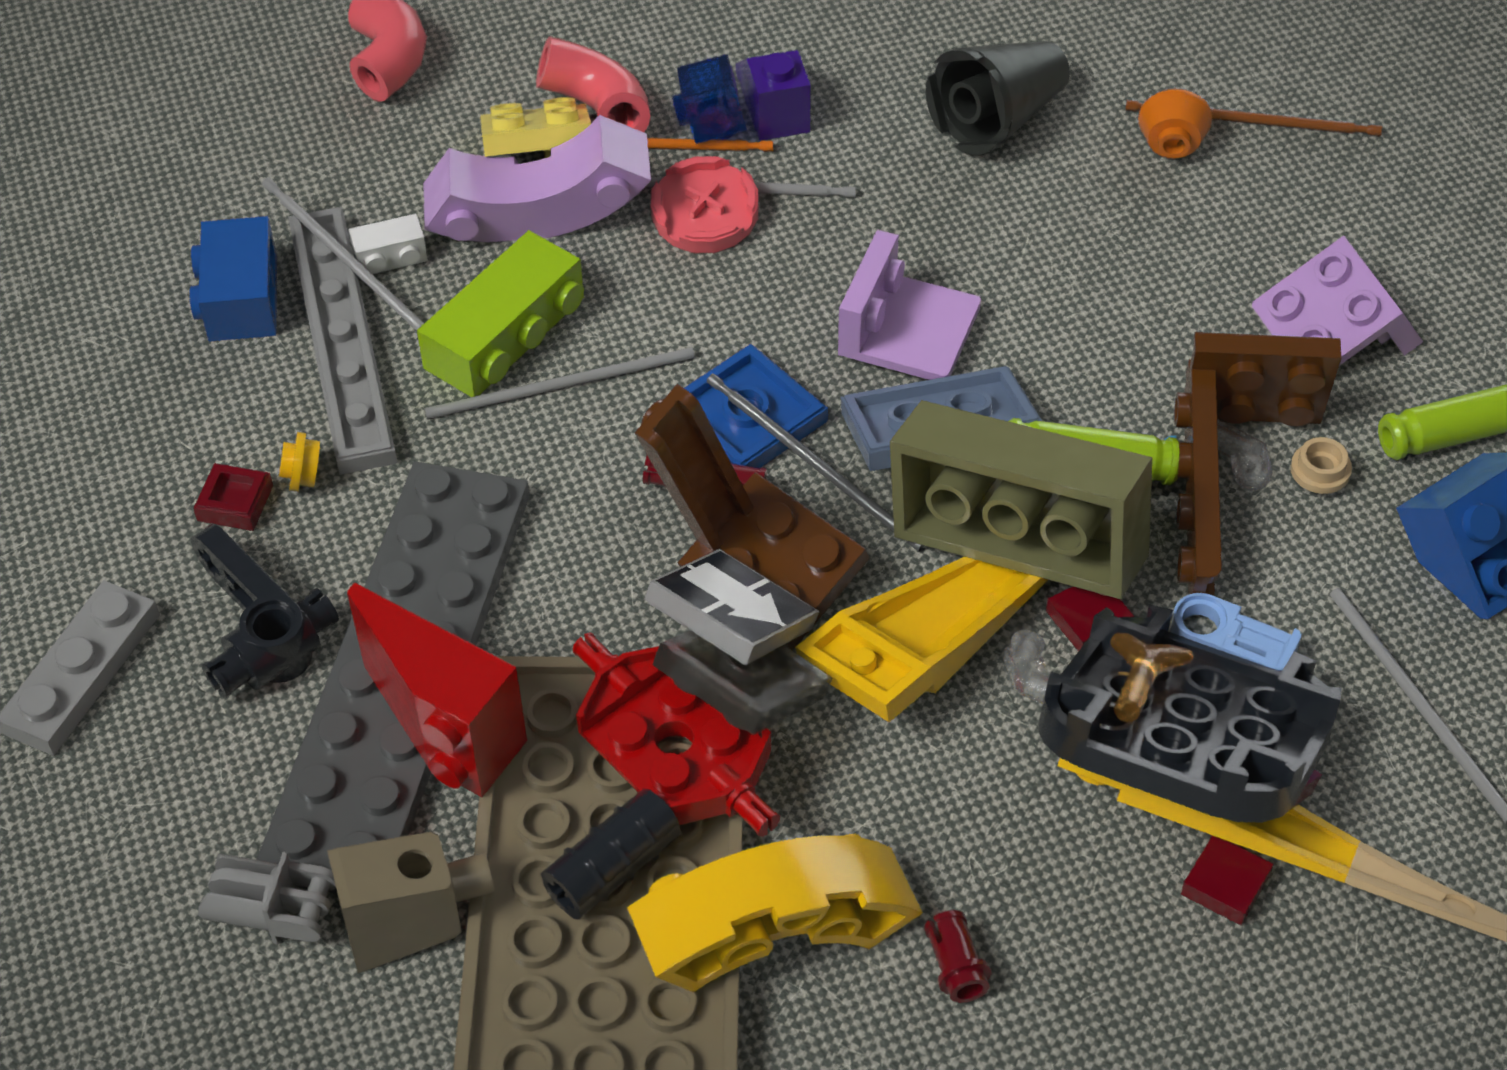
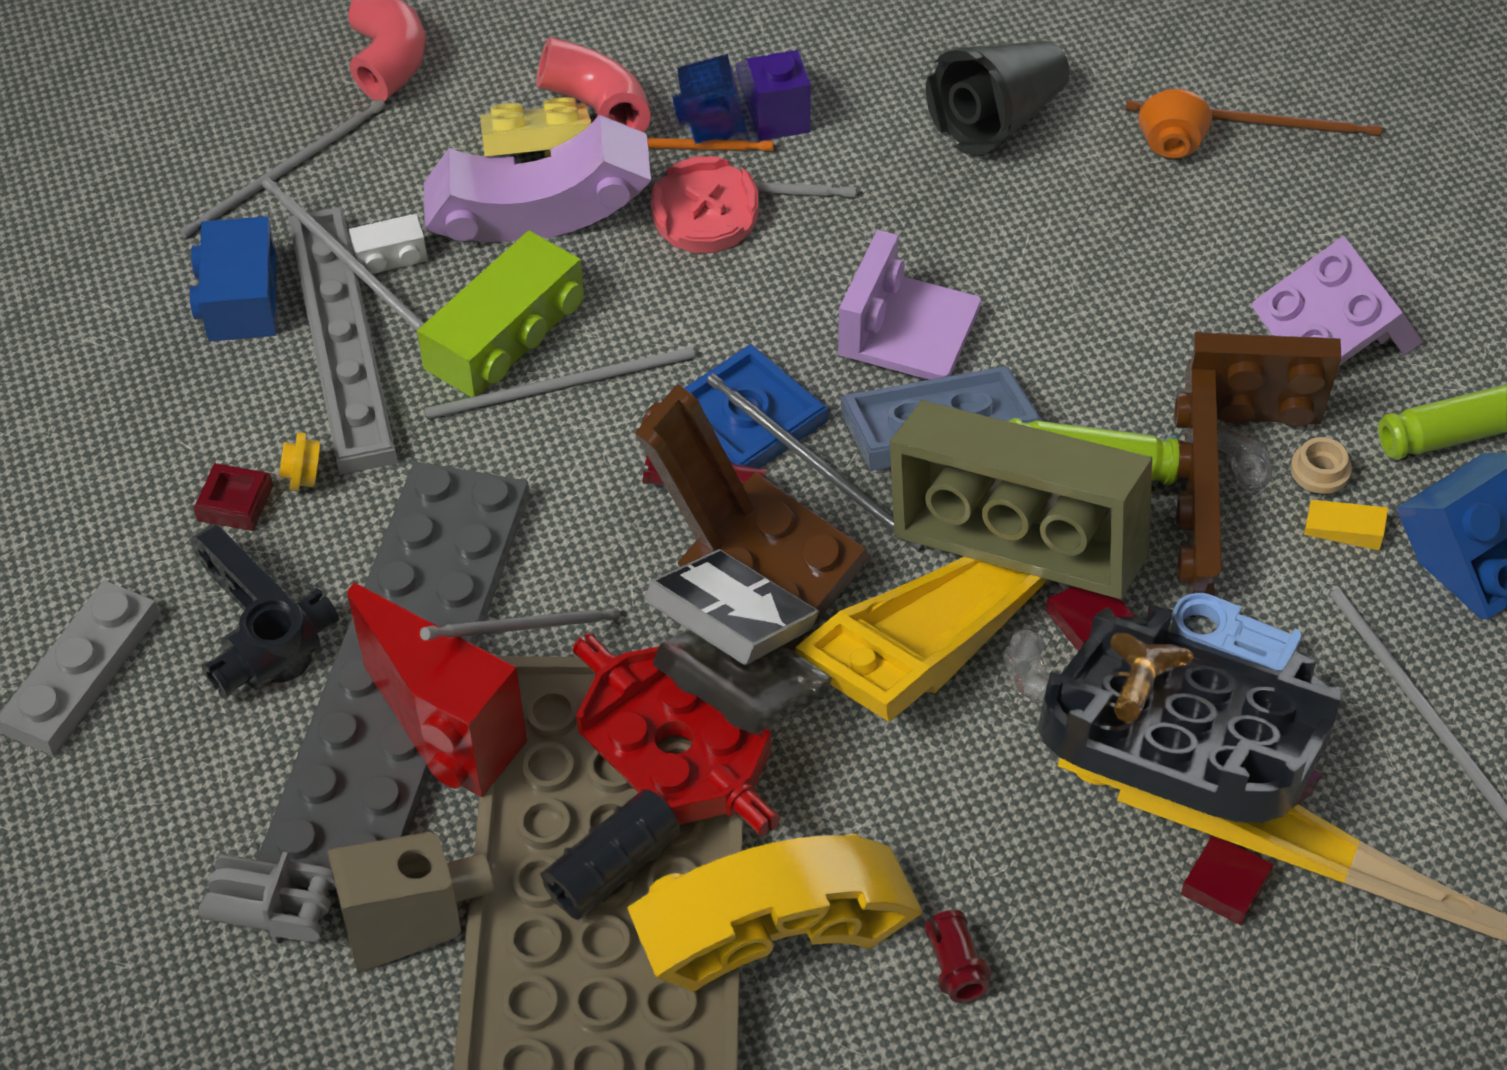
none -> light grey piece [179,99,386,238]
none -> light grey piece [420,608,621,641]
none -> yellow piece [1304,500,1389,551]

